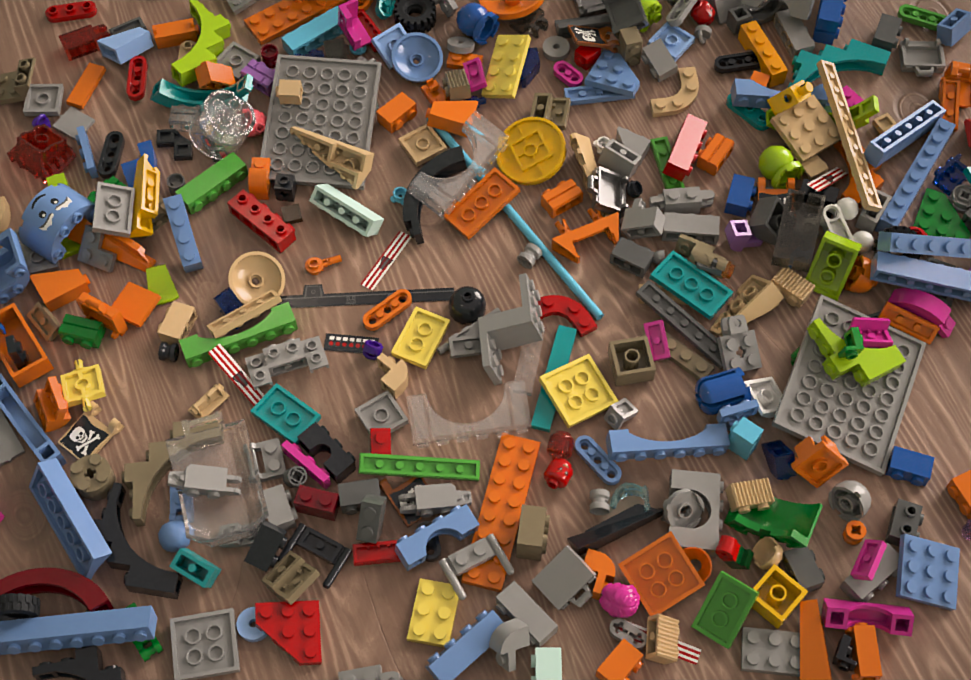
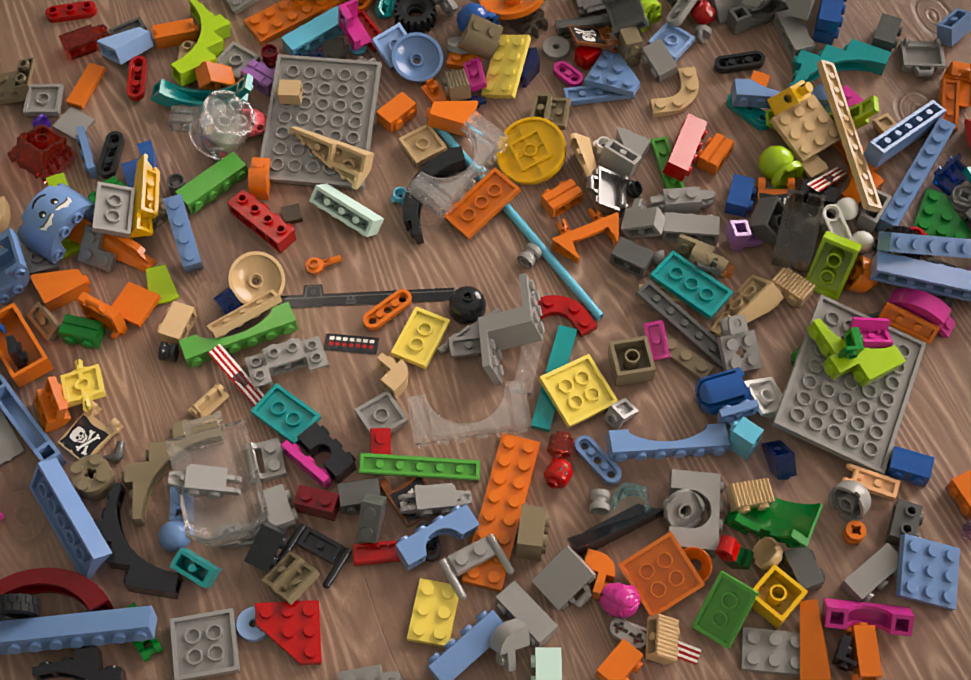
black tile [156,129,193,161] -> none
black brick [274,173,297,202] -> none
dark grey wheel [283,466,307,488] -> none
sticker [361,231,411,290] -> none
dark purple tile [362,340,383,360] -> none
light orange arch [738,20,788,88] -> none
orange panel [791,435,849,488] -> none
dark pink plate [850,539,887,581] -> none
bright green plate [897,4,946,31] -> none
none -> dark grey animal [103,441,125,462]
none -> dark tan brick [457,14,504,61]
none -> light nougat hinge [841,463,901,501]

